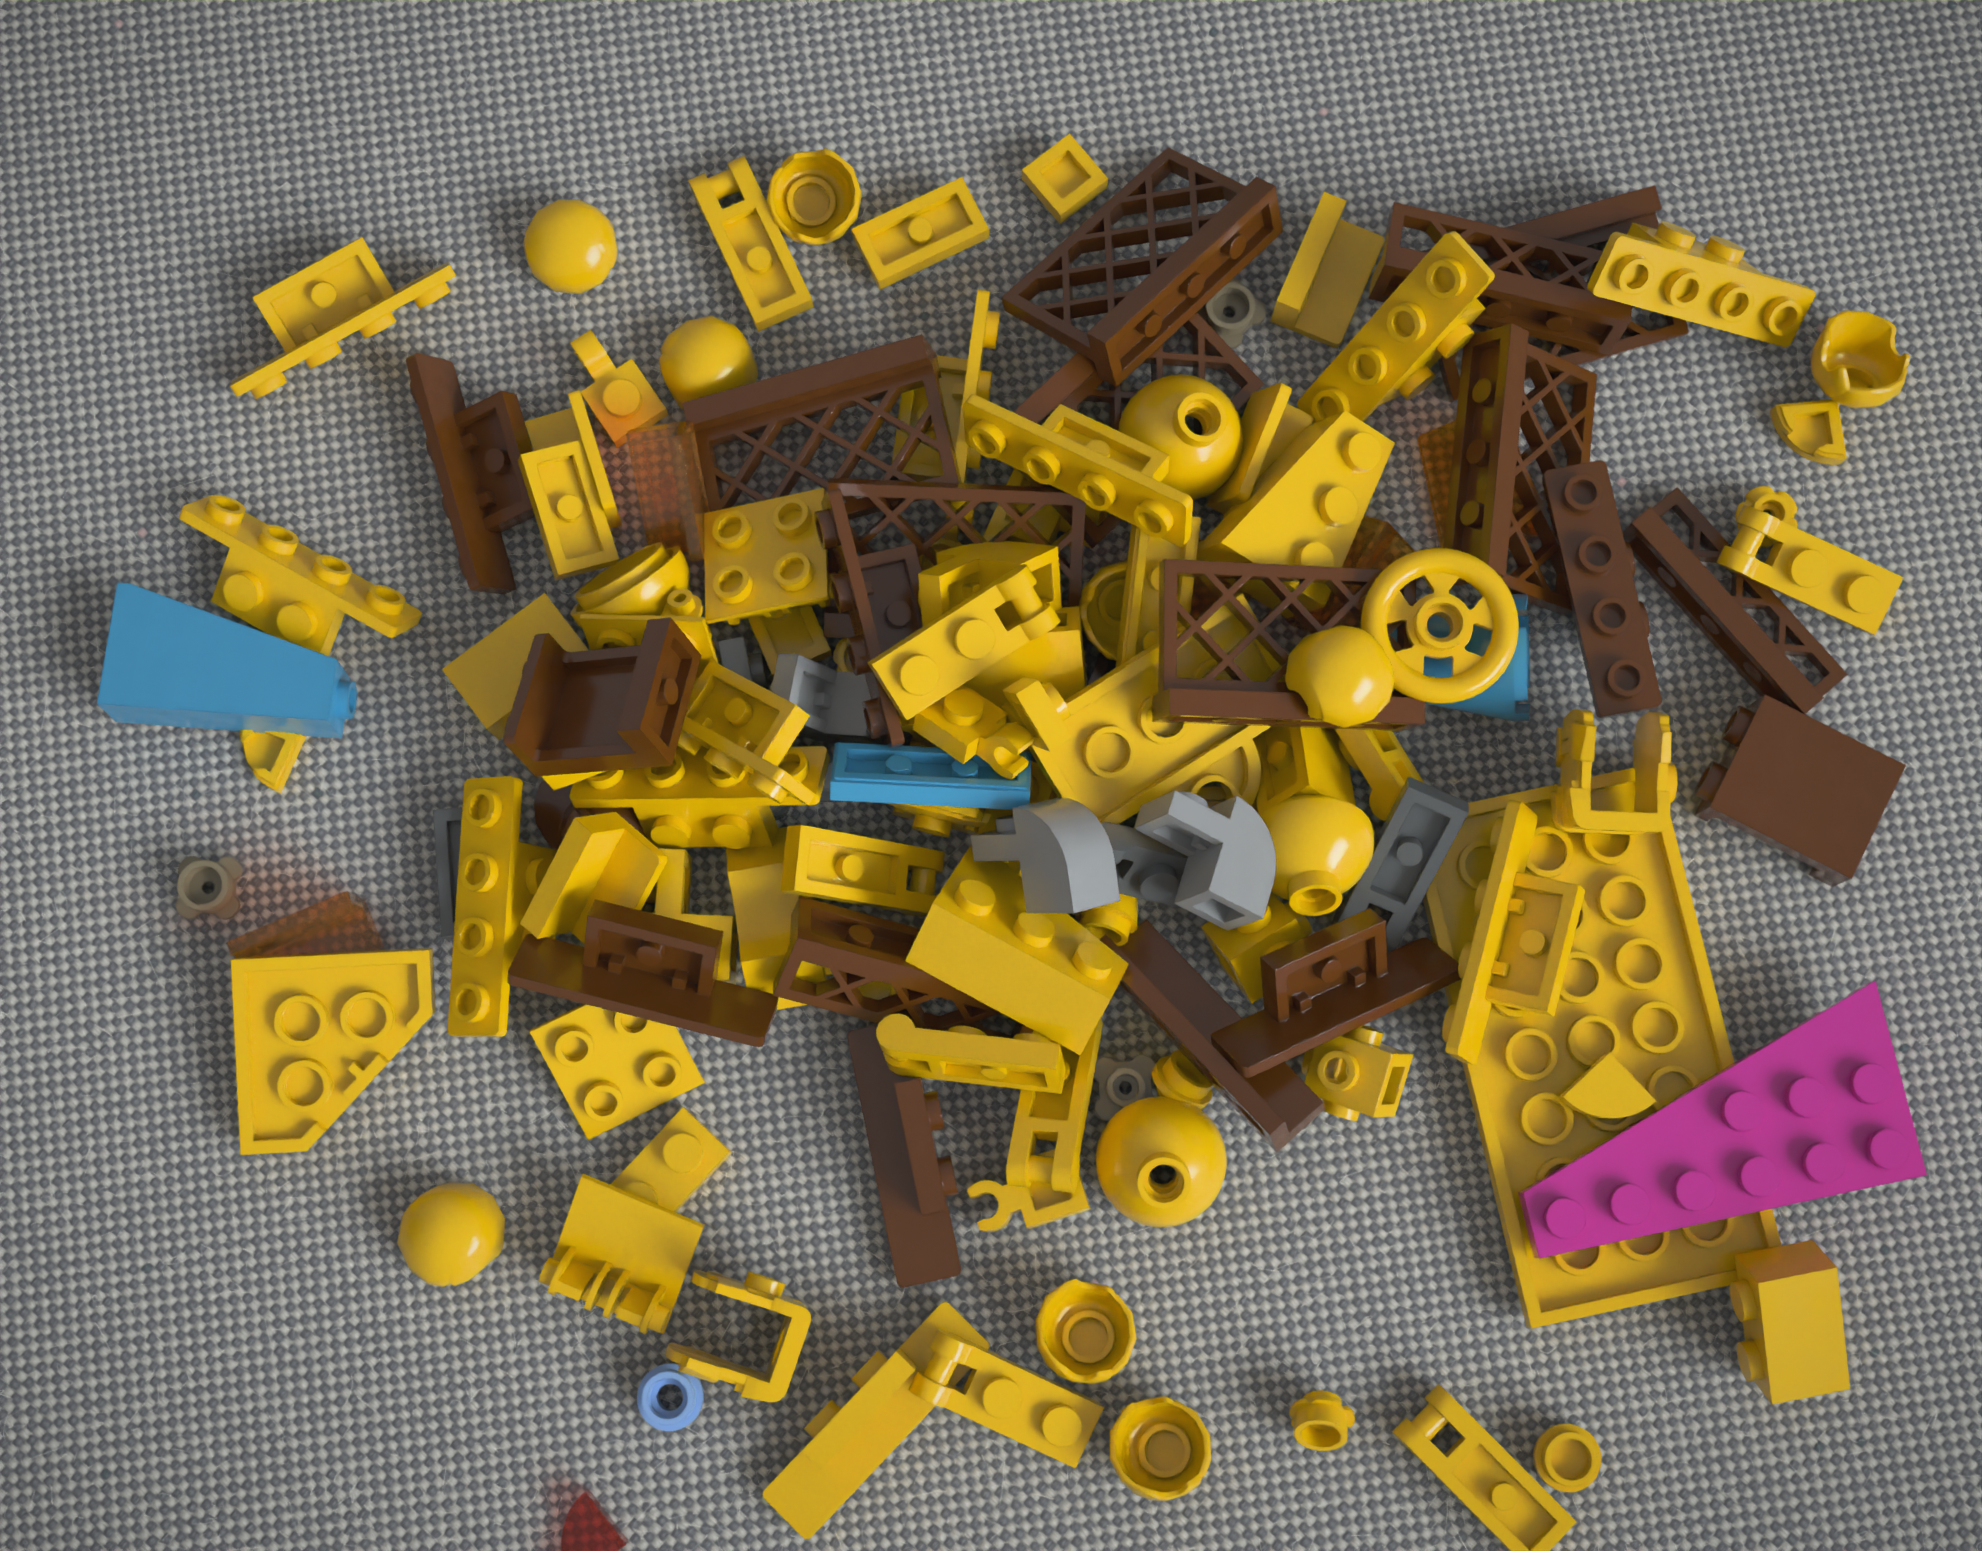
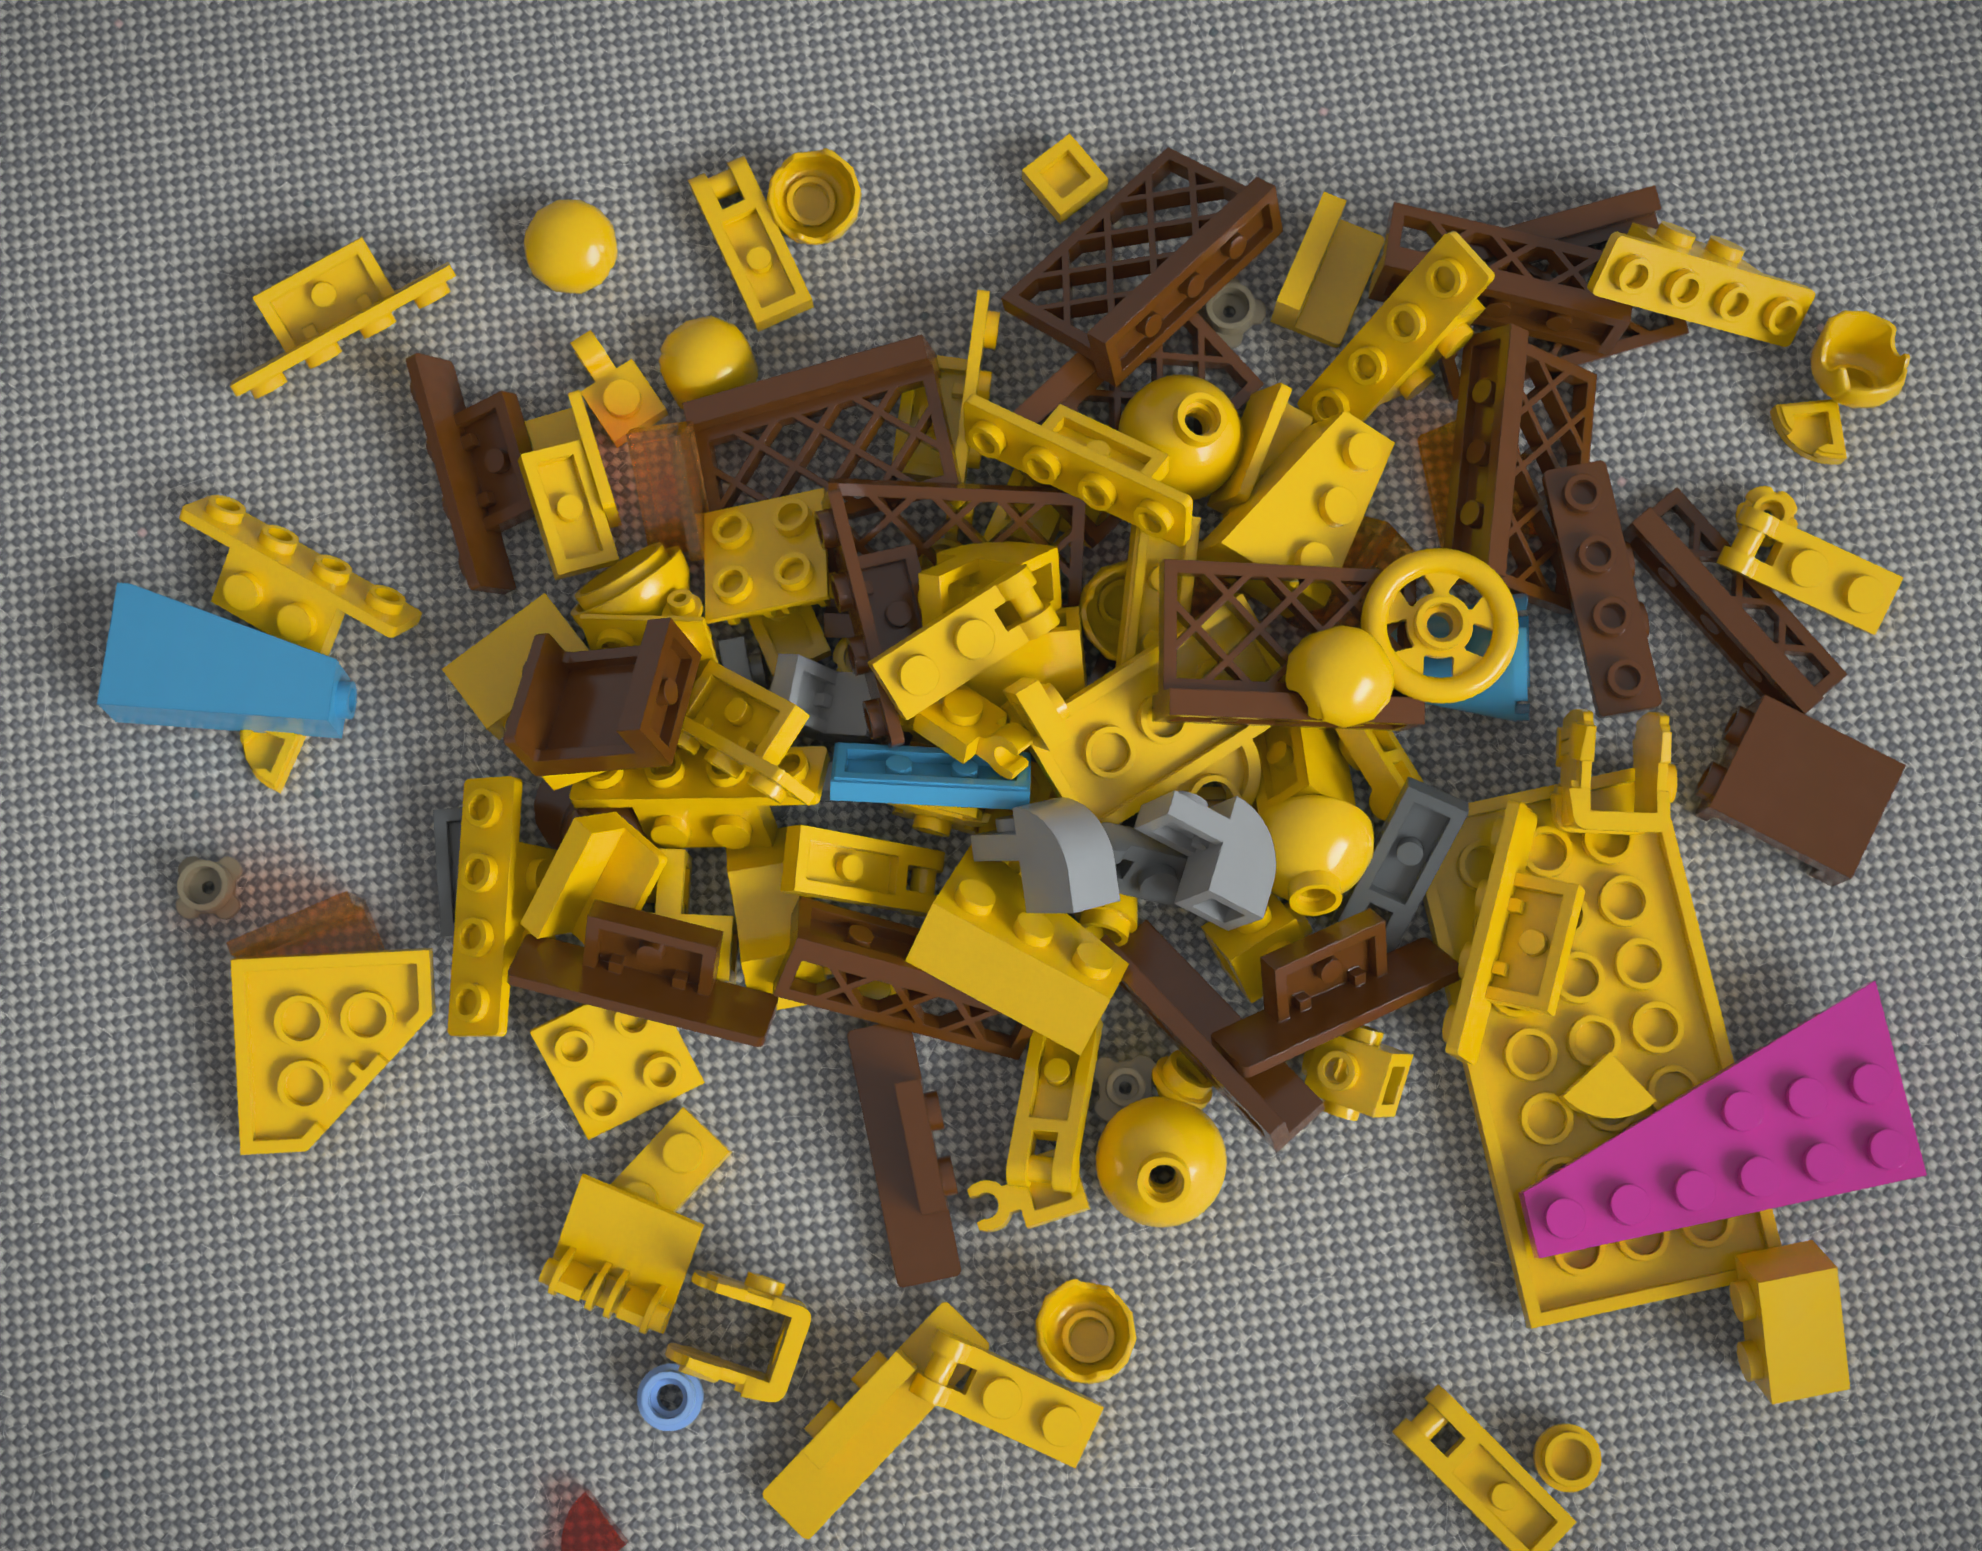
yellow hair [397,1182,505,1287] -> none
yellow plate [851,177,990,290] -> none
yellow plate [876,1014,1066,1094] -> none
yellow hair [1109,1396,1211,1501] -> none
yellow plate [1289,1390,1355,1451] -> none

